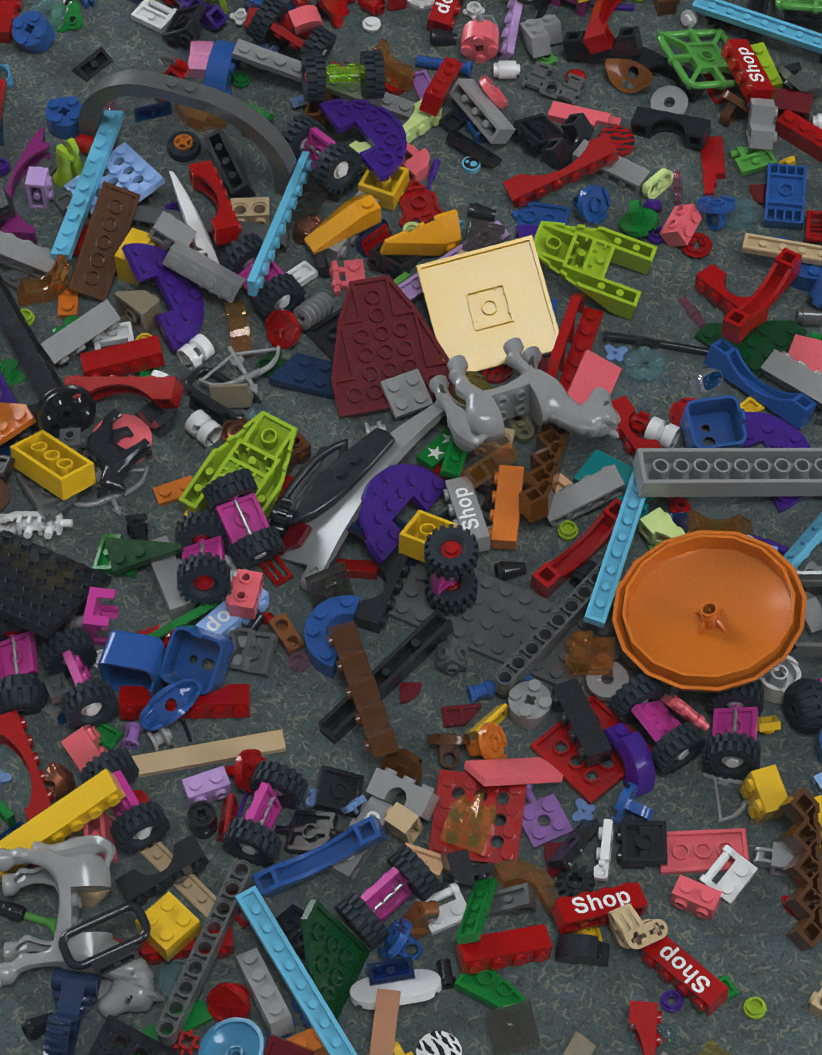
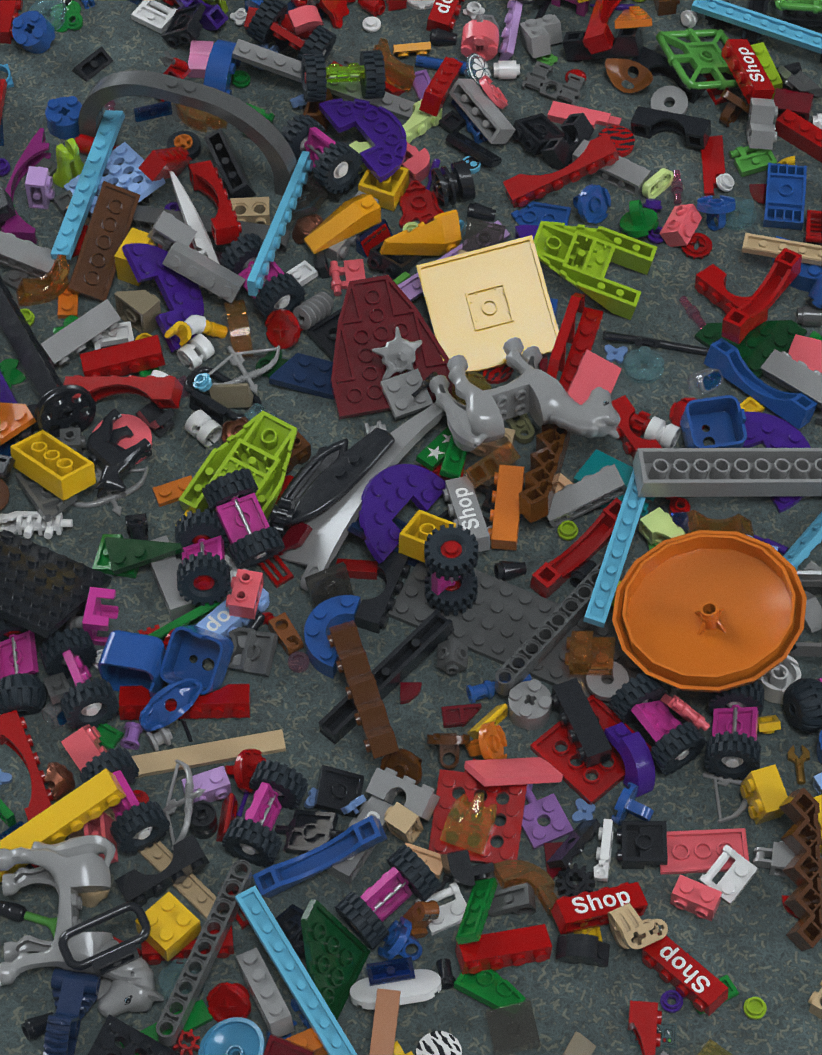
none -> red brick [139,146,192,181]
none -> light grey piece [162,760,205,851]
none -> yellow piece [164,315,228,347]
none -> medium azure plate [193,373,212,392]
none -> light grey piece [372,327,422,380]
none -> light orange plate [393,42,431,57]
none -> black piece [412,372,438,398]
none -> black wheel [431,160,476,208]
none -> dish [464,53,492,89]
none -> orange wing [614,6,652,29]
none -> white plate [716,173,734,192]
none -> pearl gold bar [787,745,810,785]

